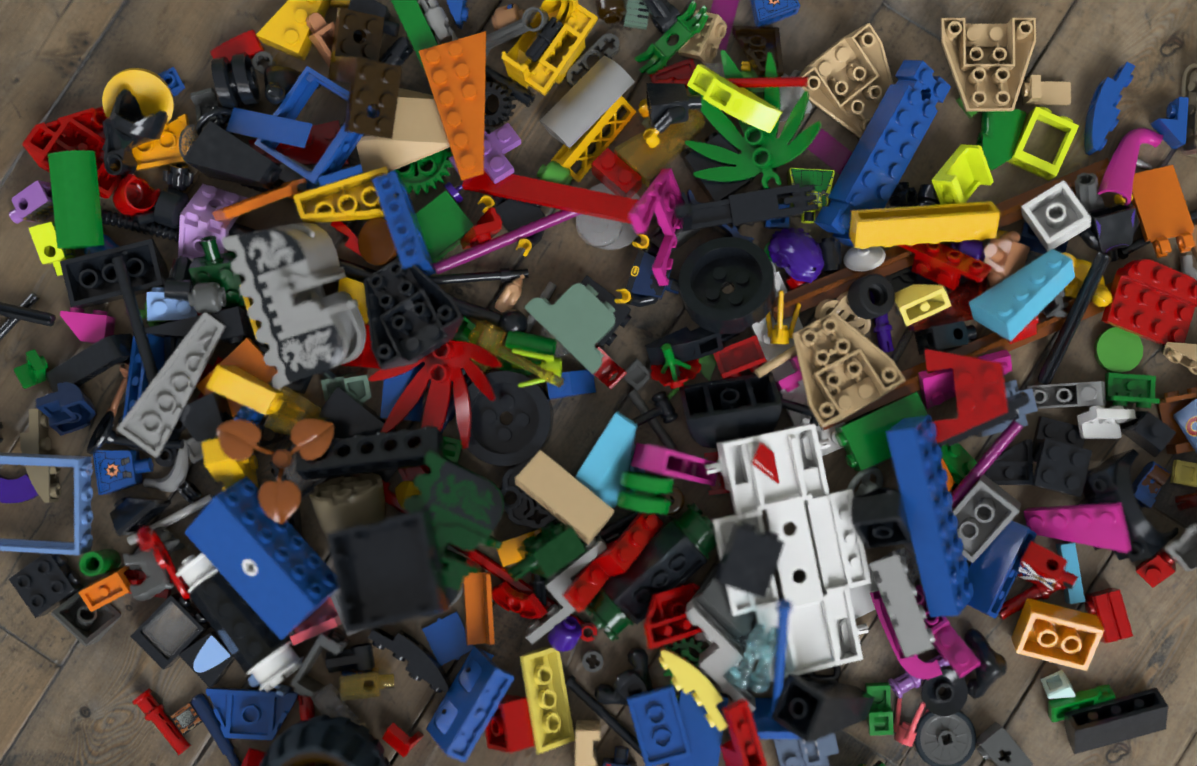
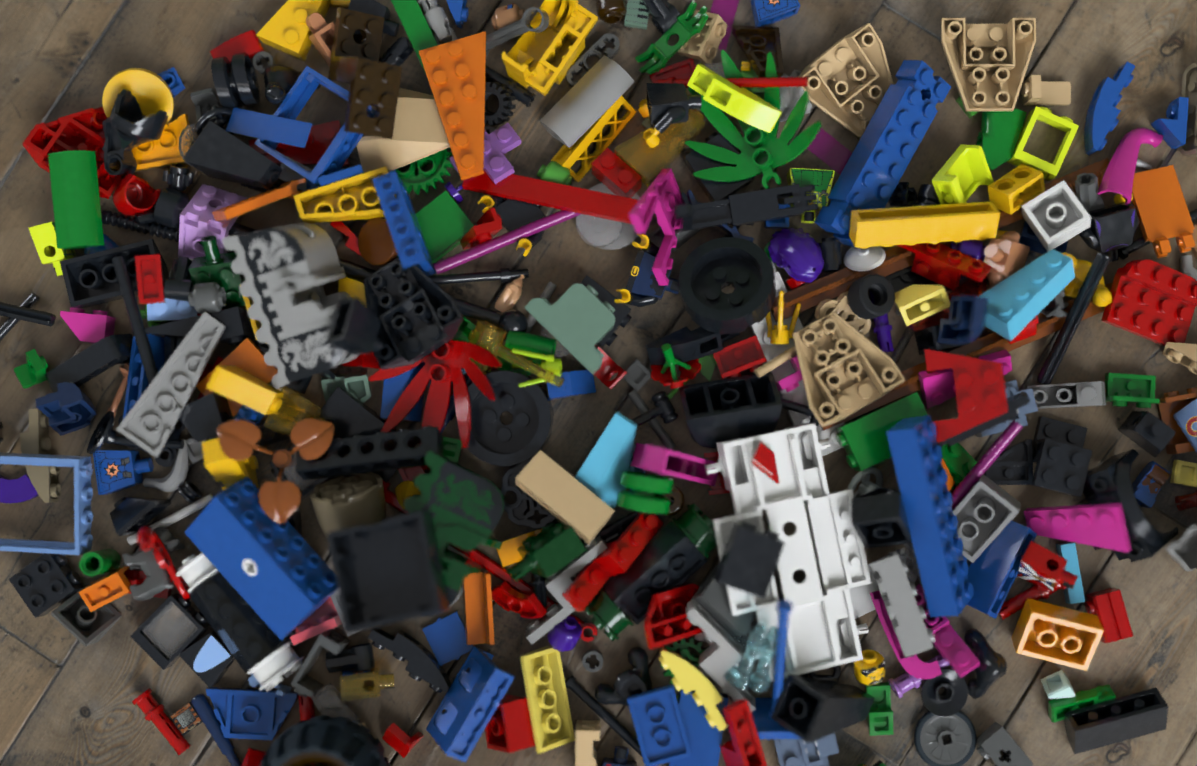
medium lavender torso [9,180,54,224] -> none
black axle [525,17,564,62] -> none
coral plant [893,697,929,747] -> none
white bracket [1077,405,1136,439] -> none
bright green tile [1094,327,1143,373] -> none
red bracket [1136,548,1176,588] -> none
none -> red hinge [135,254,165,305]
none -> black torso [326,298,383,355]
none -> yellow head [854,650,885,686]
none -> dark blue brick [938,296,989,345]
none -> yellow brick [988,164,1045,215]

